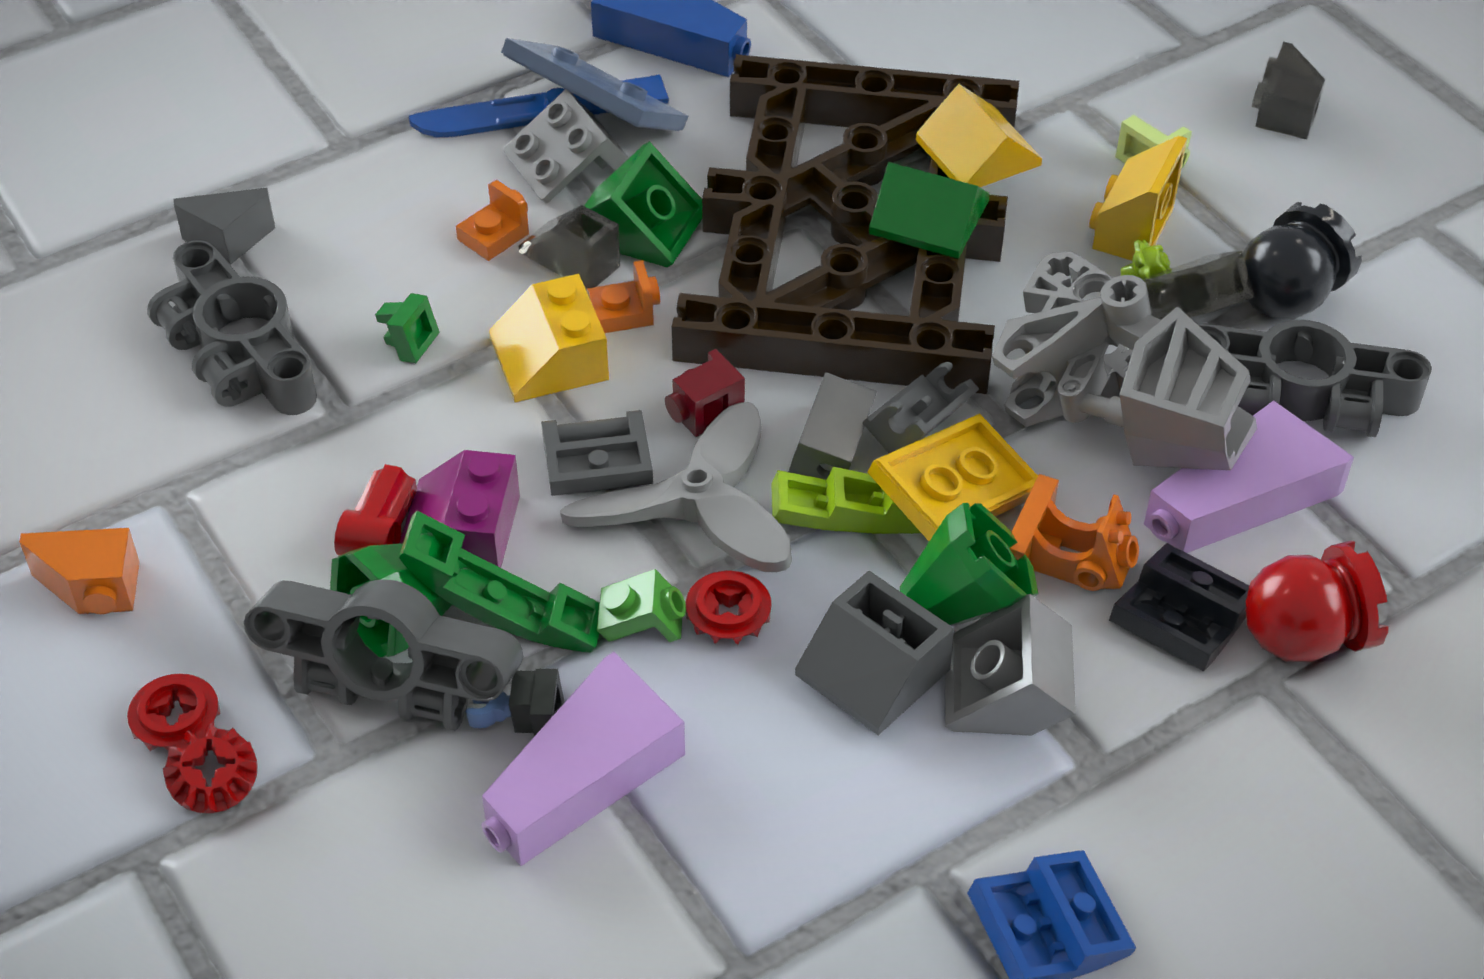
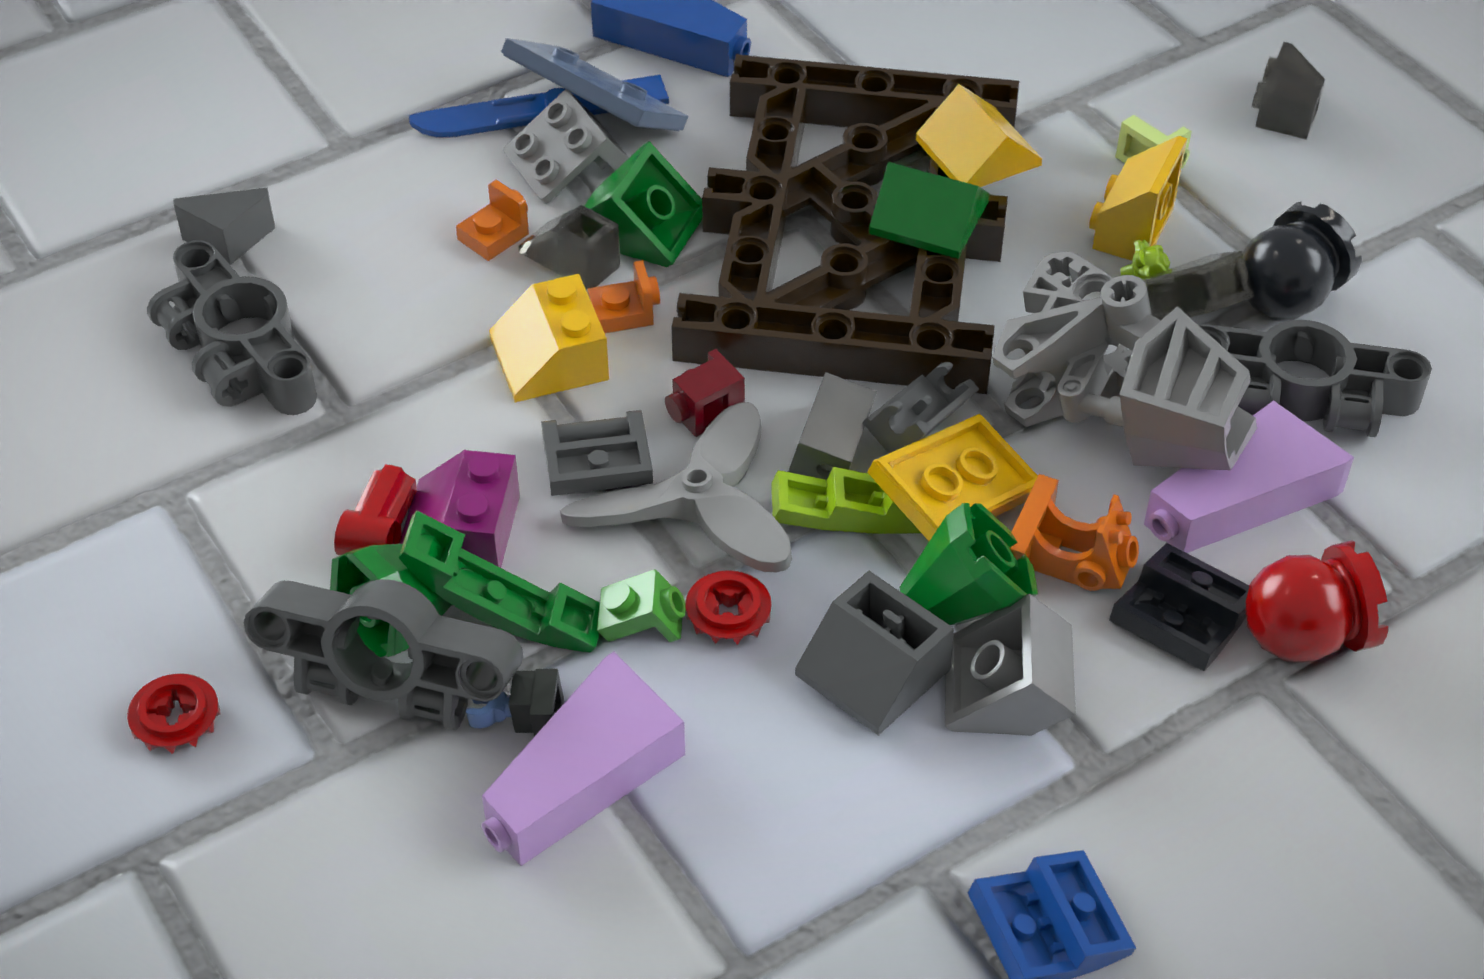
orange slope [19,528,140,614] -> none
red gear [162,723,258,813] -> none
green tile [375,293,440,364] -> none

